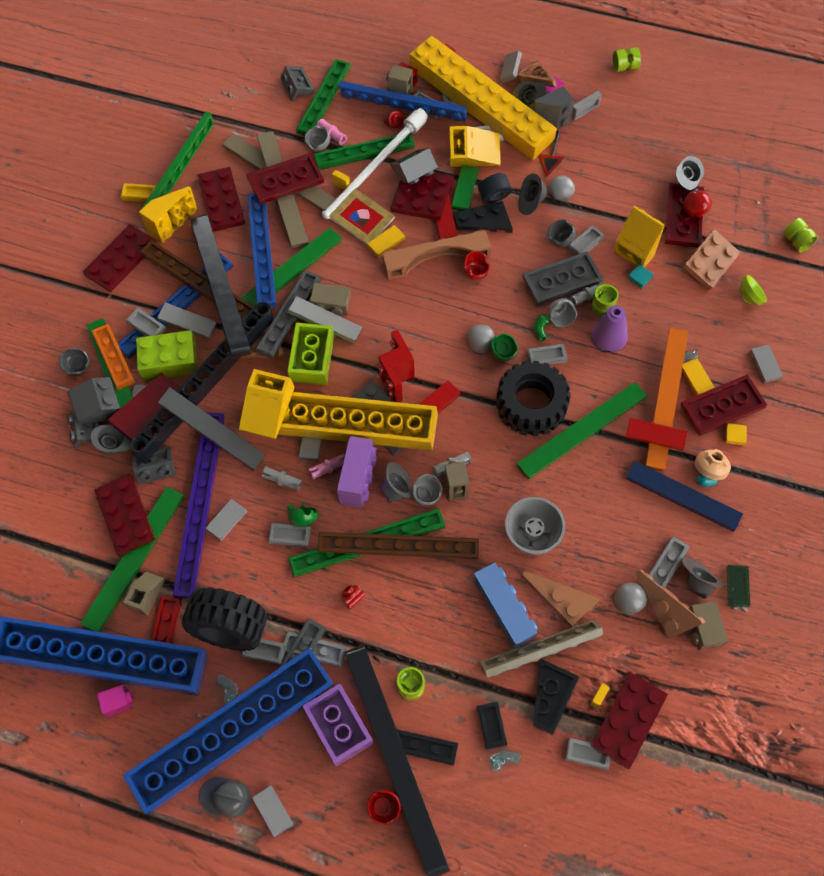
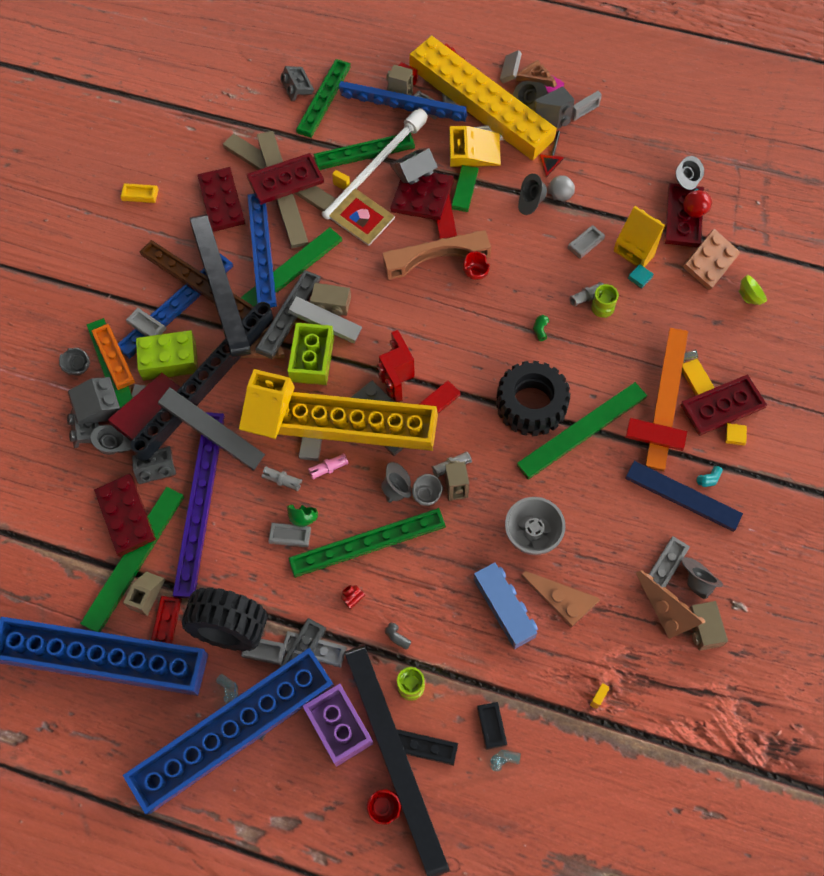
dark red plate [82,224,157,293] -> none
dark pink brick [97,685,134,718] -> none
yellow slope [139,186,197,243] -> none
green tile [142,111,214,209] -> none
light grey tile [158,303,216,339] -> none
dark grey piece [199,777,251,818] -> none
light grey tile [206,499,247,542] -> none
light grey tile [252,785,294,837] -> none
light grey hair [305,125,330,152] -> none
bright pink pin [317,119,347,145] -> none
reddish brown tile [318,532,479,559] -> none
medium lavender brick [337,436,377,508] -> none
yellow tile [367,225,405,258] -> none
red plate [384,111,403,128] -> none
black wing [453,201,513,233] -> none
light grey hair [467,324,495,353] -> none
black wheel [478,173,512,204] -> none
dark tan plate [480,619,604,678] -> none
green hair [490,333,518,362] -> none
dark grey plate [522,251,603,306] -> none
light grey tile [527,344,568,365] -> none
black wing [533,659,579,736] -> none
dark grey hair [547,219,576,247] -> none
light grey hair [548,298,577,328] -> none
light grey tile [565,738,610,771] -> none
medium lavender cone [591,306,628,352] -> none
dark red plate [591,672,668,770] -> none
lime wheel [612,47,641,72] -> none
light grey hair [613,582,648,615] -> none
light nougat piece [695,449,731,480] -> none
clear green tile [727,565,751,608] -> none
light grey tile [750,345,783,383] -> none
lime wheel [783,218,818,252] -> none
none -> dark grey arm [385,622,411,650]

